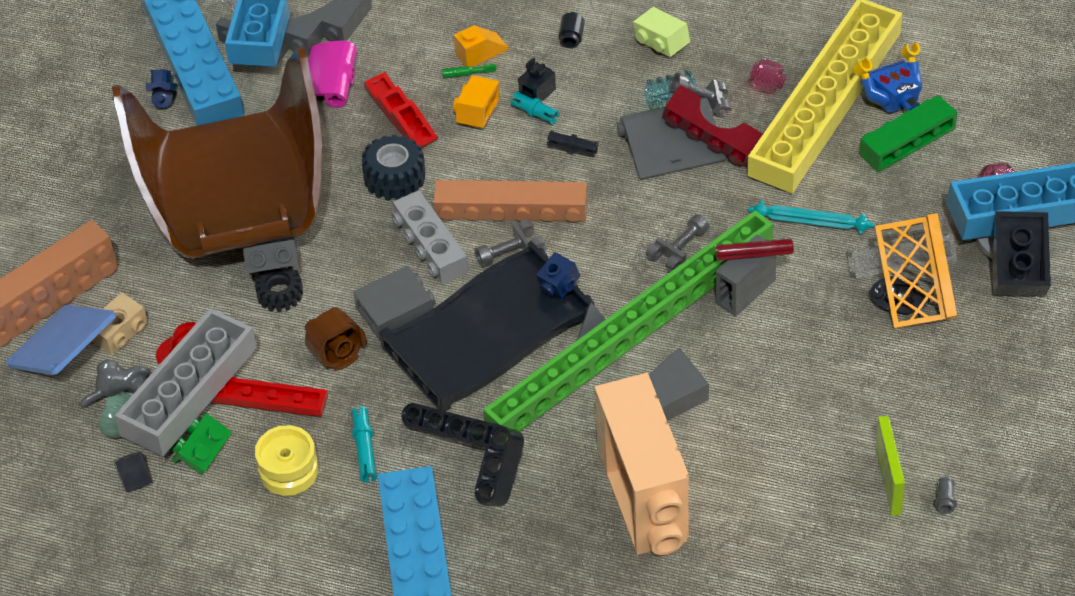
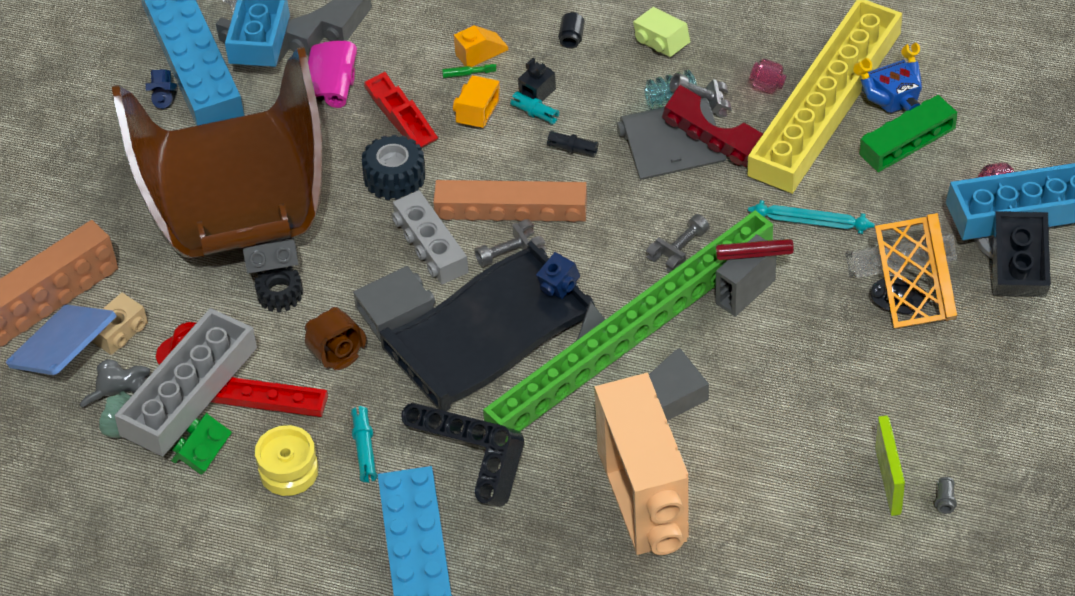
black brick [113,451,152,492] -> none

